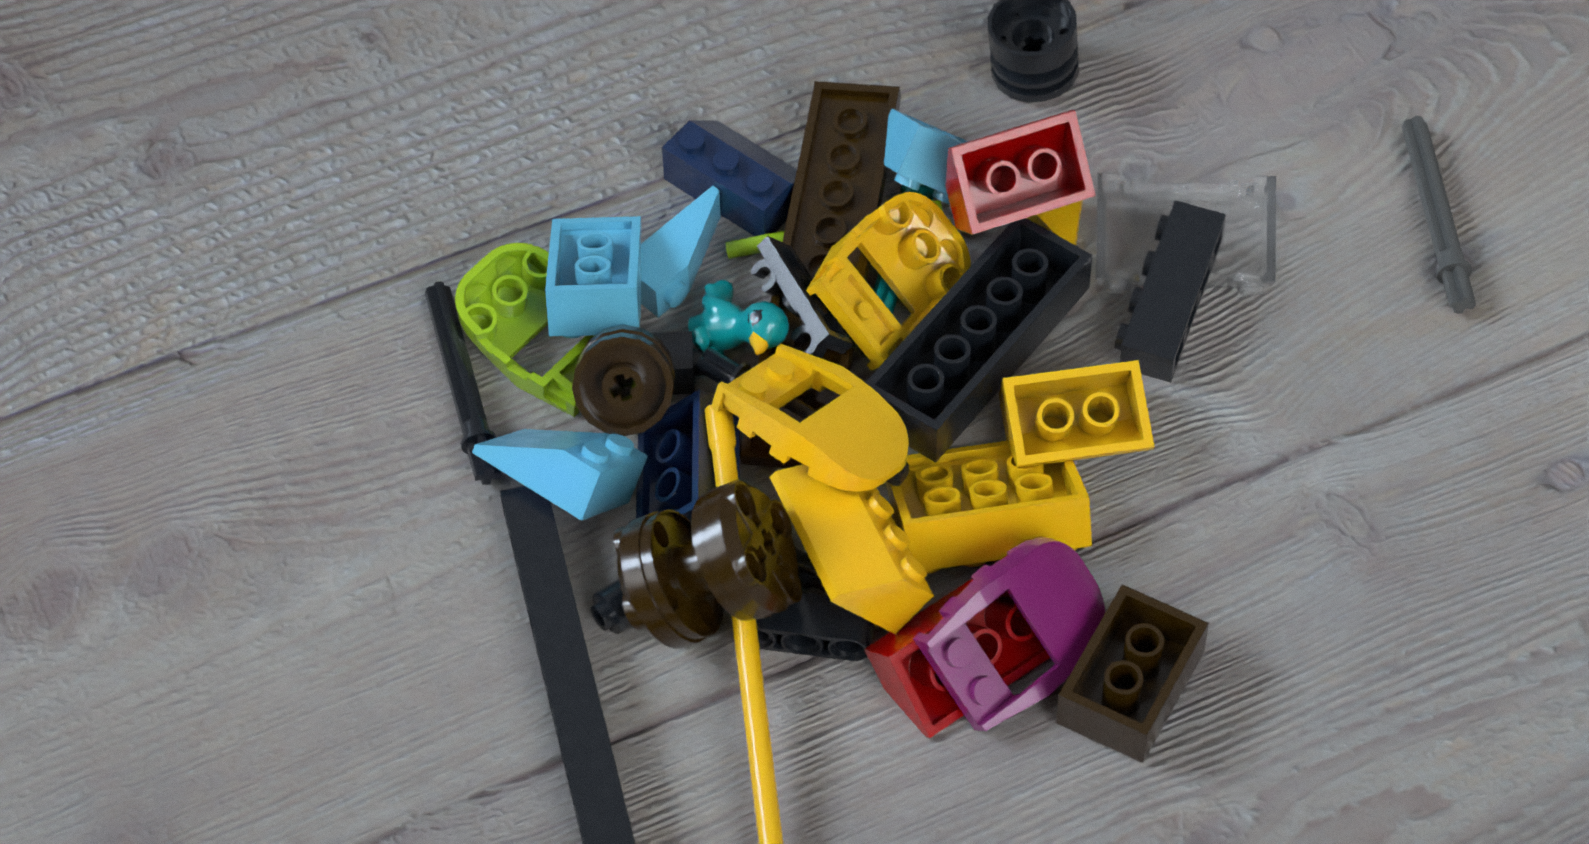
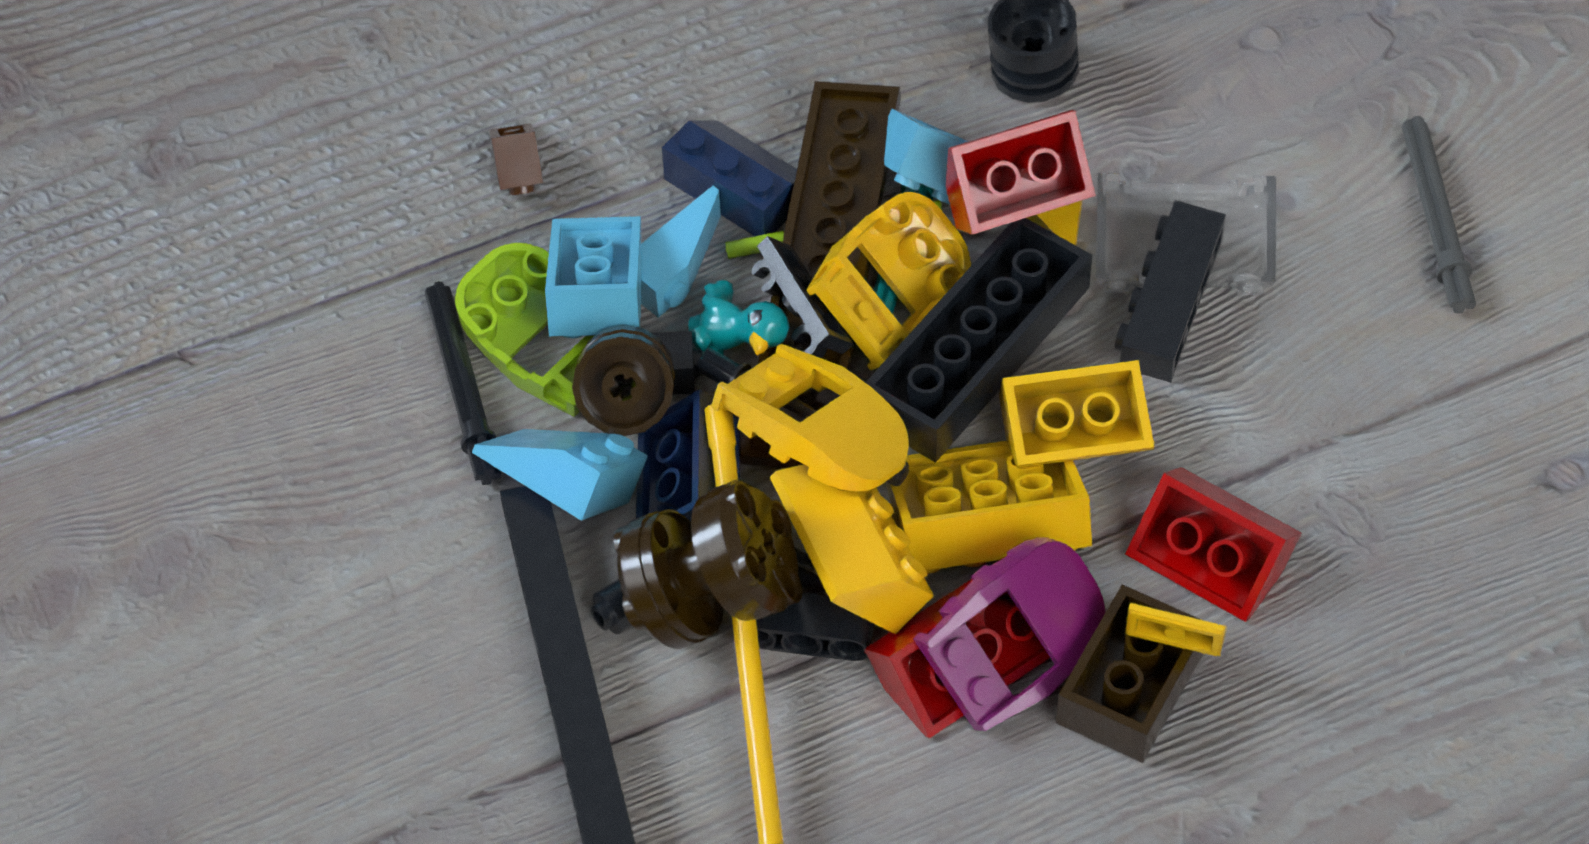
none -> reddish brown slope [489,123,543,195]
none -> red slope [1125,467,1302,622]
none -> yellow slope [1125,603,1227,656]

